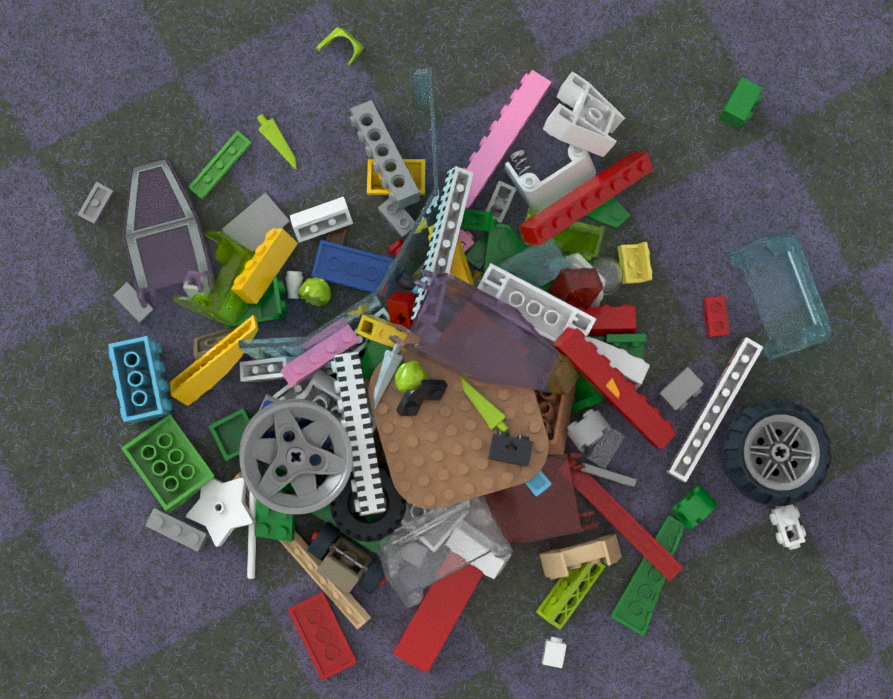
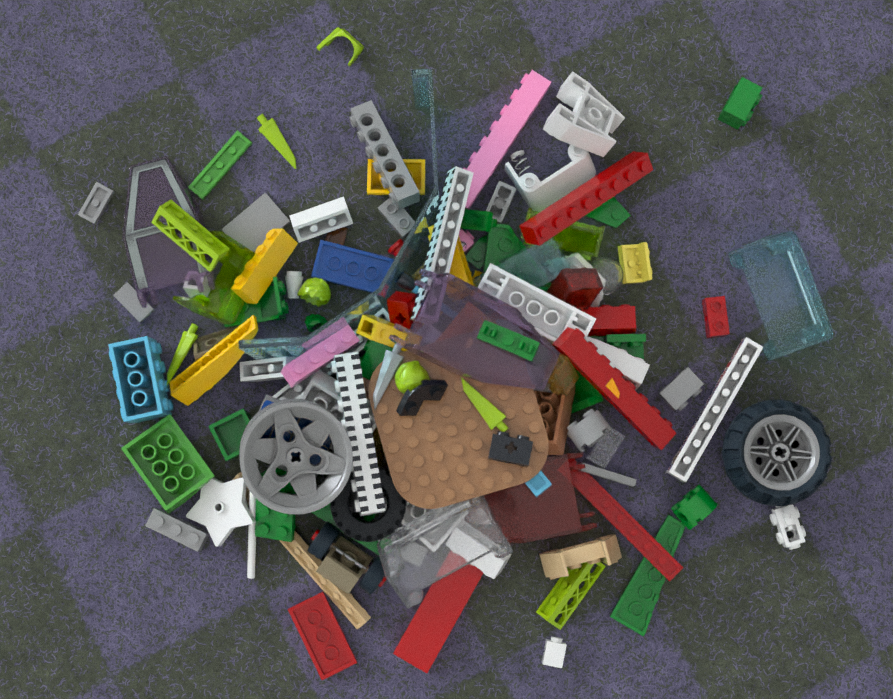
none -> lime fence [151,200,230,272]
none -> lime bar [167,323,199,385]
none -> green piece [305,314,327,332]
none -> green plate [477,320,540,362]

